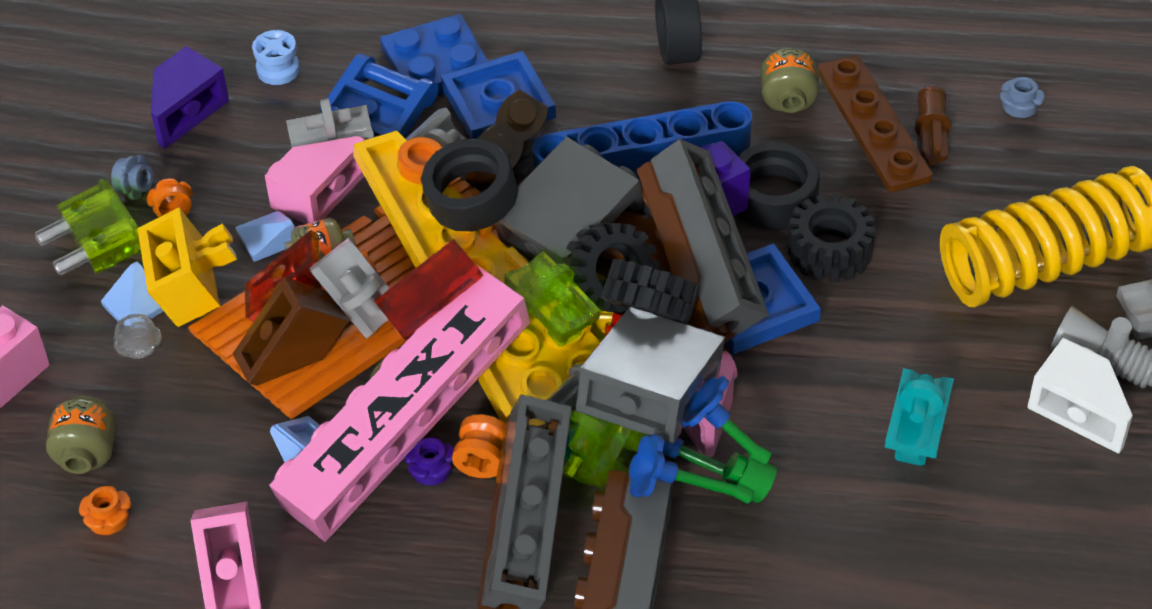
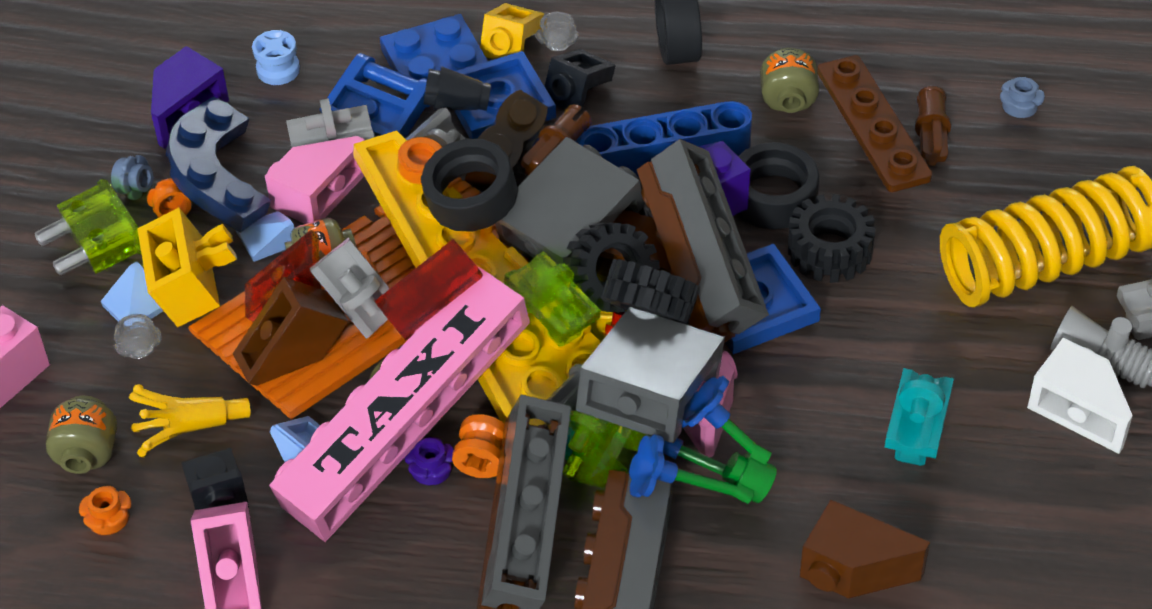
none -> yellow piece [129,384,251,457]
none -> dark blue plate [166,96,271,233]
none -> black bracket [181,448,249,510]
none -> black cone [423,66,491,111]
none -> yellow bracket [480,3,544,59]
none -> reddish brown axle [521,104,592,176]
none -> clear plate [536,11,579,51]
none -> black bracket [544,48,616,112]
none -> reddish brown slope [800,500,930,598]

